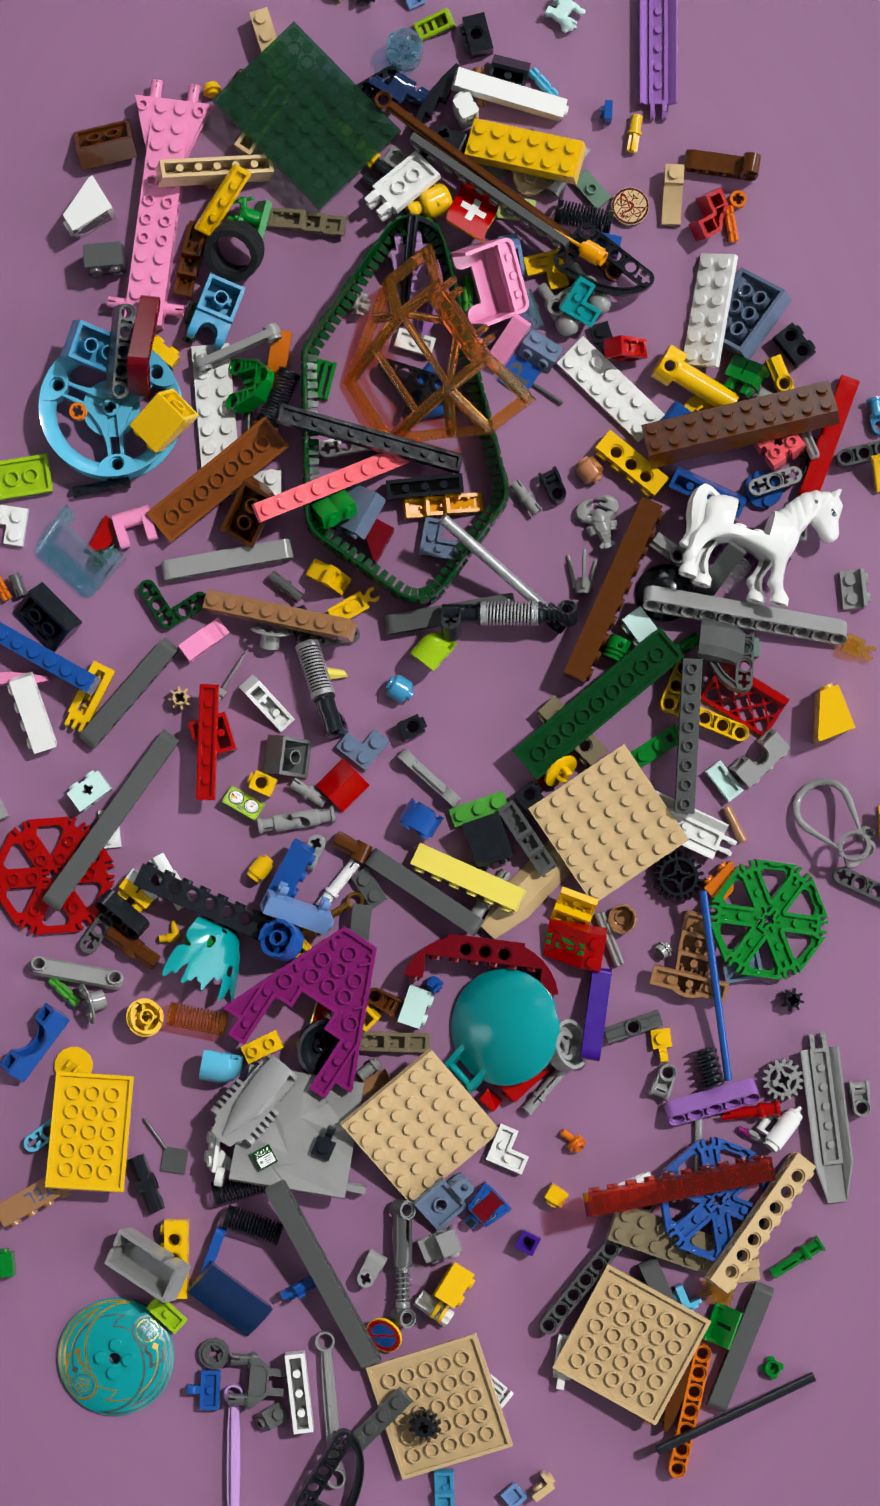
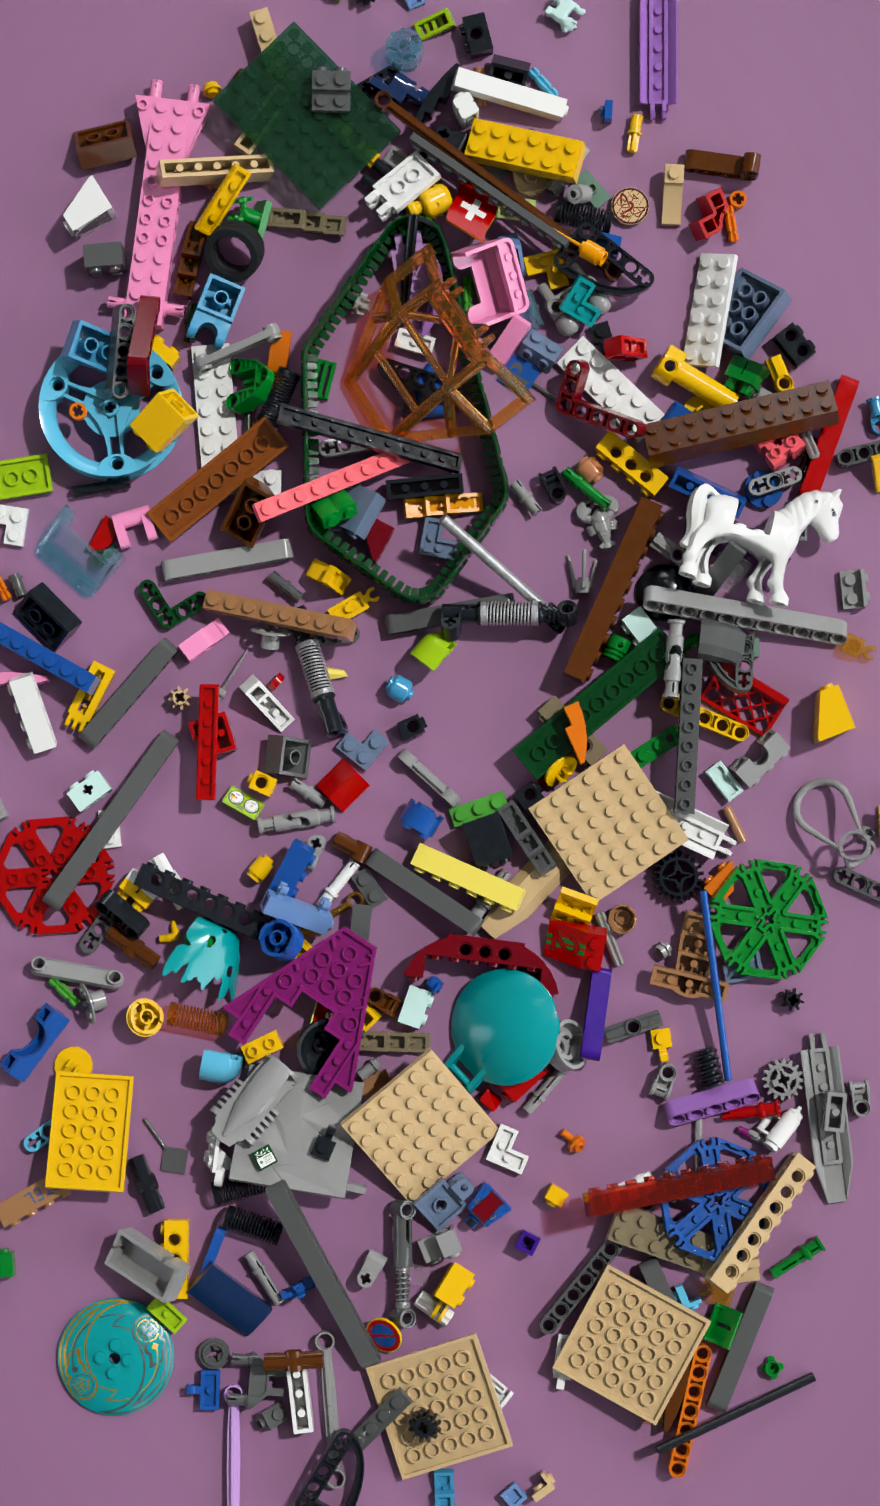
none -> light grey pin [243,1250,283,1306]
none -> reddish brown piece [264,1349,324,1372]
none -> red tile [267,672,285,691]
none -> dark grey plate [312,67,351,113]
none -> dark red beam [556,360,646,438]
none -> green pin [561,466,612,511]
none -> orange slope [563,701,587,765]
none -> light grey brick [566,184,593,204]
none -> light grey piece [662,619,685,698]
none -> light grey brick [821,1090,847,1133]

